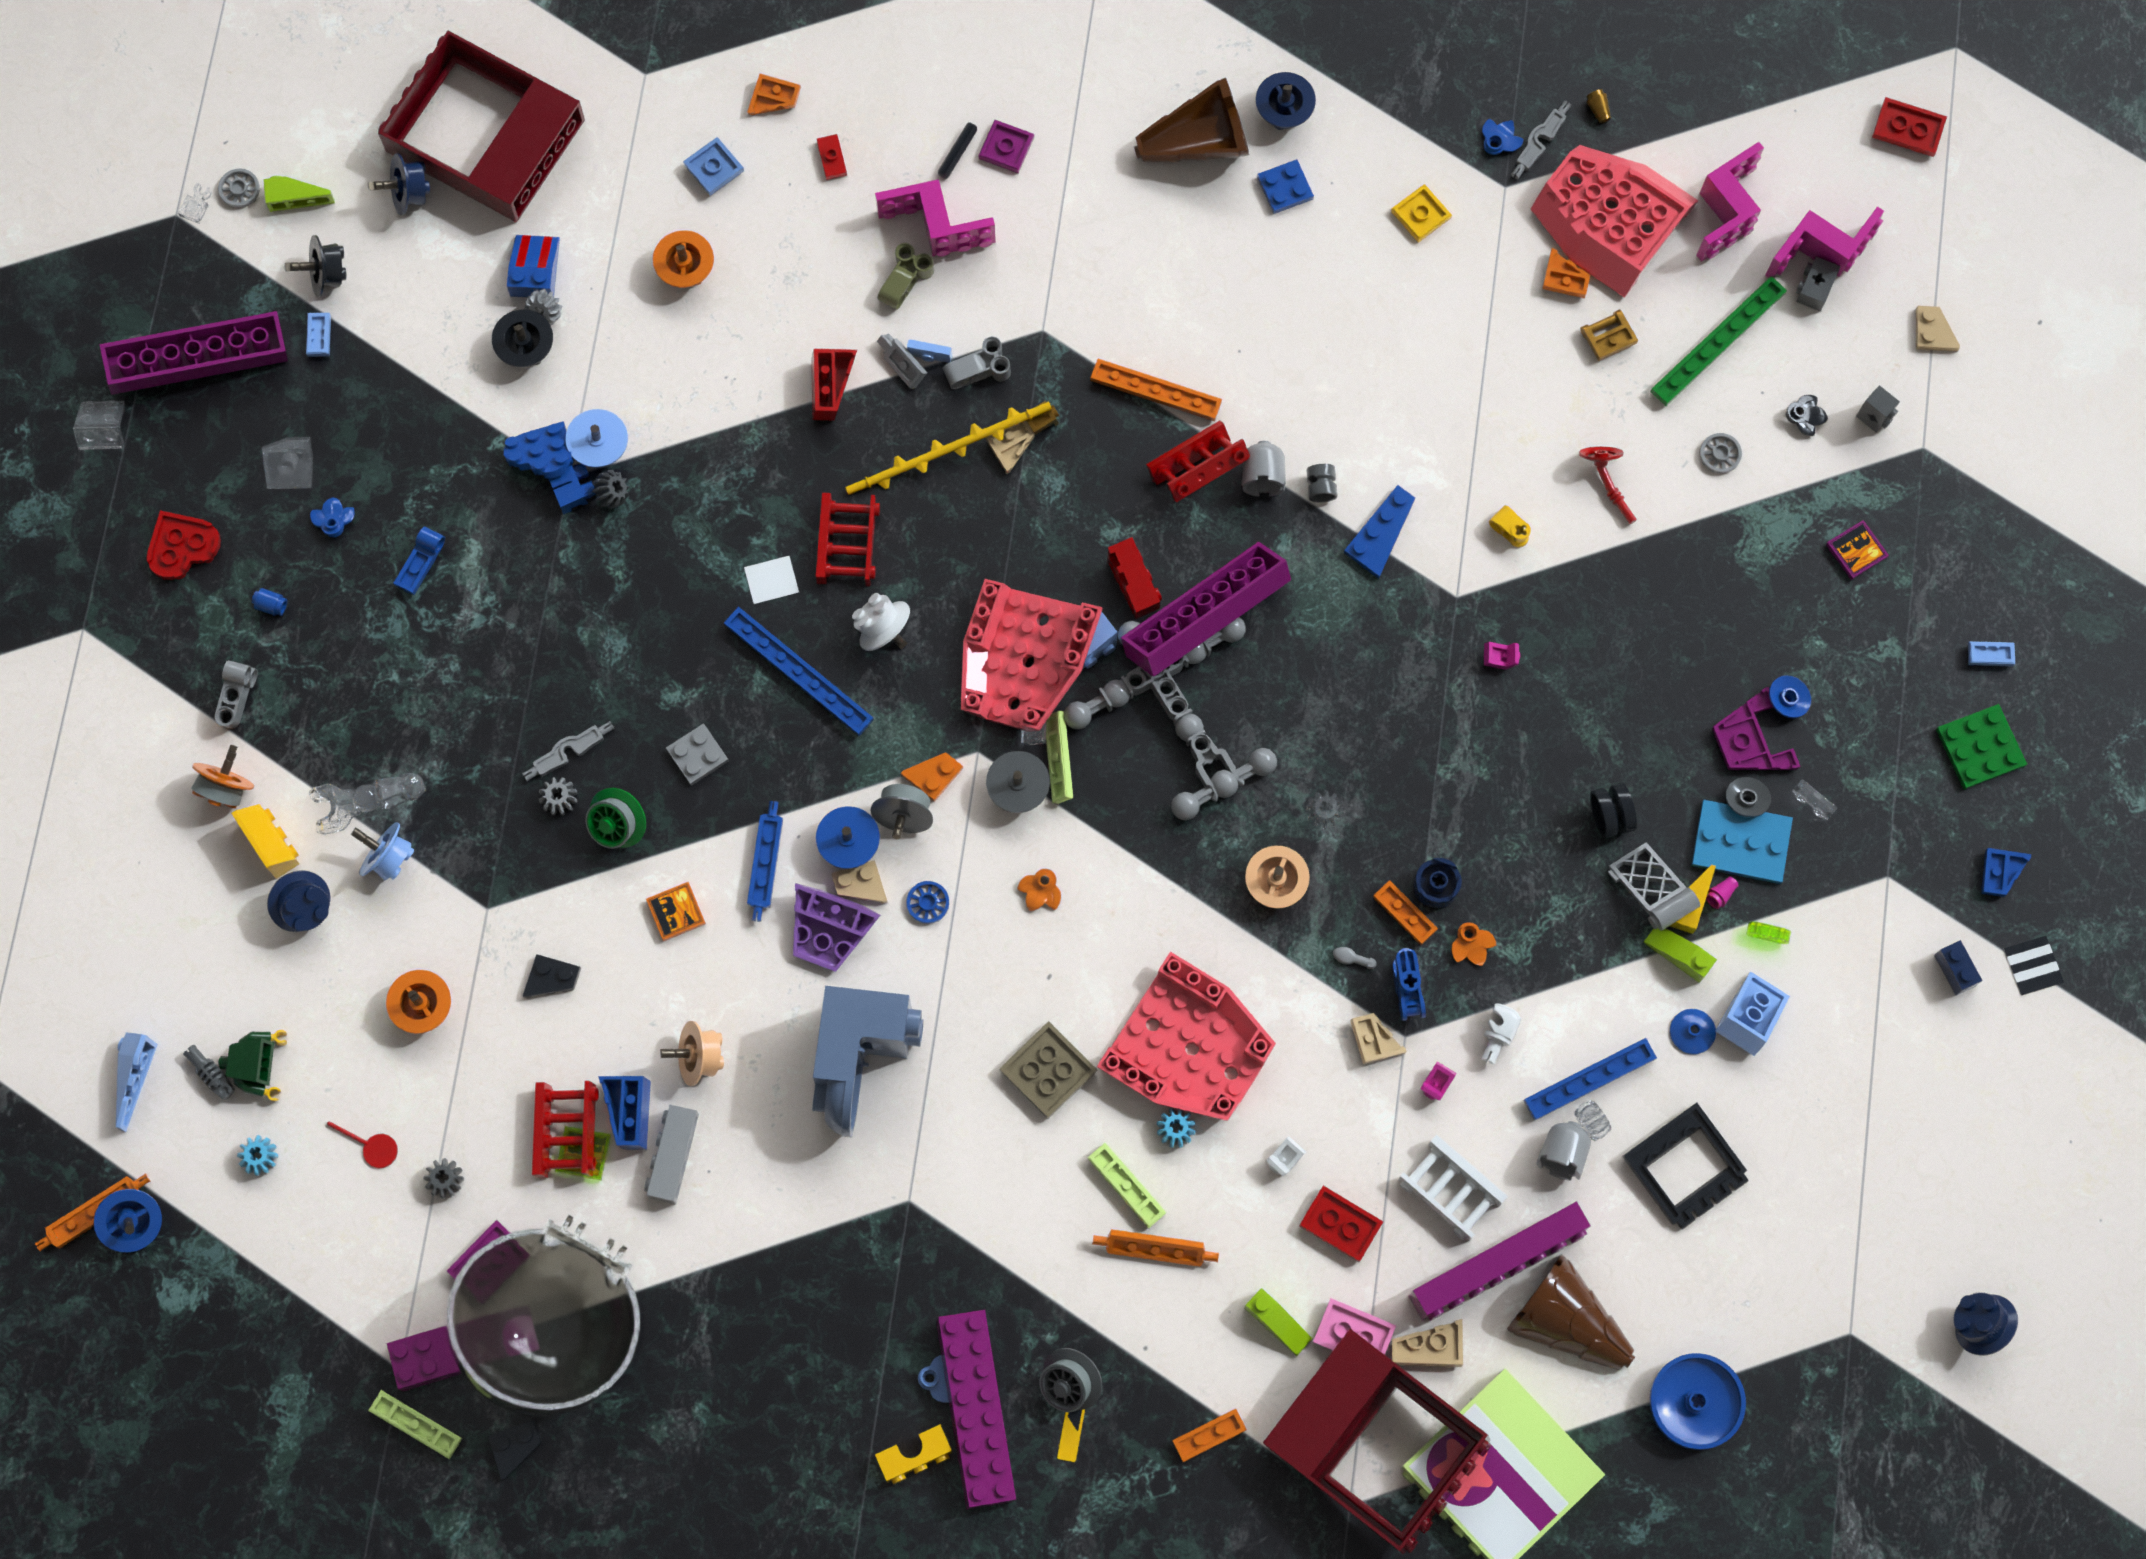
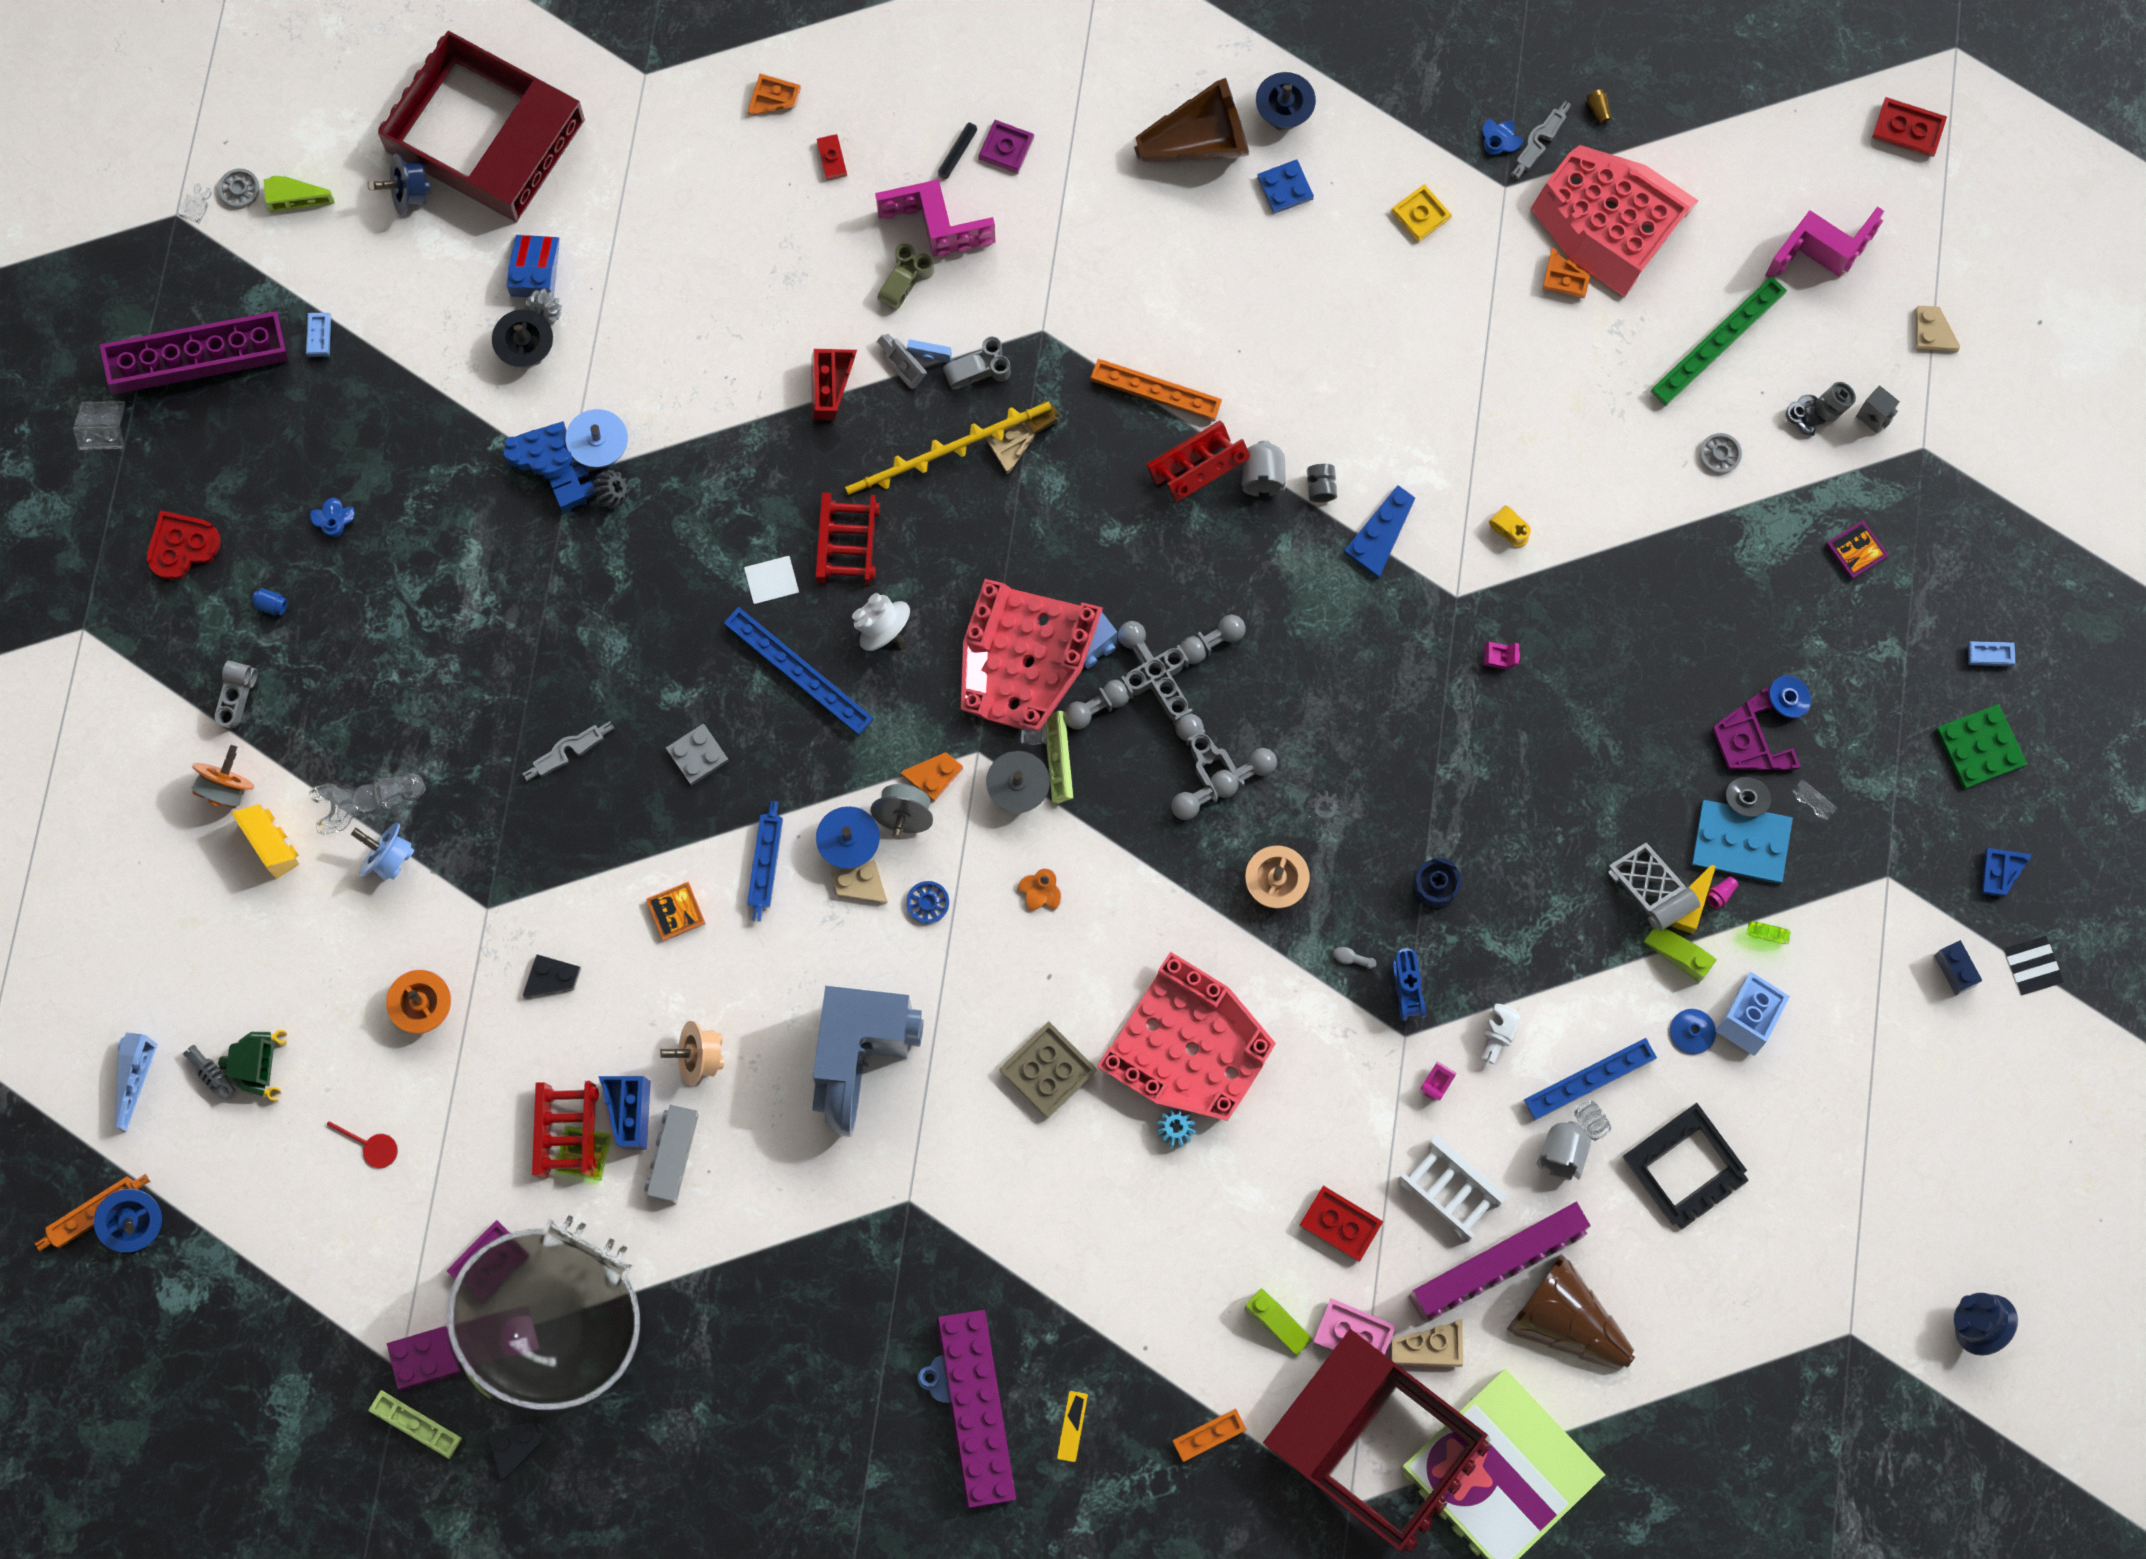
medium azure gear [237,1135,278,1176] -> none
clear slope [261,437,313,489] -> none
dark blue piece [267,870,331,932] -> none
black piece [285,235,347,297] -> none
blue plate [393,527,445,595] -> none
dark grey gear [423,1158,464,1199] -> none
light grey gear [539,777,577,816] -> none
green piece [585,788,646,849] -> none
orange piece [653,230,714,288] -> none
medium blue plate [683,137,744,196] -> none
medium lavender wedge [793,883,881,972] -> none
yellow arch [875,1425,953,1484] -> none
dark grey piece [1039,1348,1102,1412] -> none
yellowish green plate [1087,1143,1166,1229] -> none
orange plate [1092,1229,1219,1267] -> none
red wedge [1107,537,1162,619] -> none
magenta brick [1121,542,1291,677] -> none
white bracket [1266,1137,1306,1176] -> none
tan wing [1350,1013,1407,1064] -> none
orange plate [1373,880,1438,945] -> none
orange plate [1452,922,1496,966] -> none
red dish [1579,446,1637,524] -> none
pearl gold plate [1580,309,1638,361] -> none
black wheel [1590,783,1637,839] -> none
blue dish [1649,1353,1746,1450] -> none
dark pink bracket [1696,142,1764,262] -> none
dark grey brick [1796,256,1840,312] -> none
none -> dark grey wheel [1815,382,1856,422]

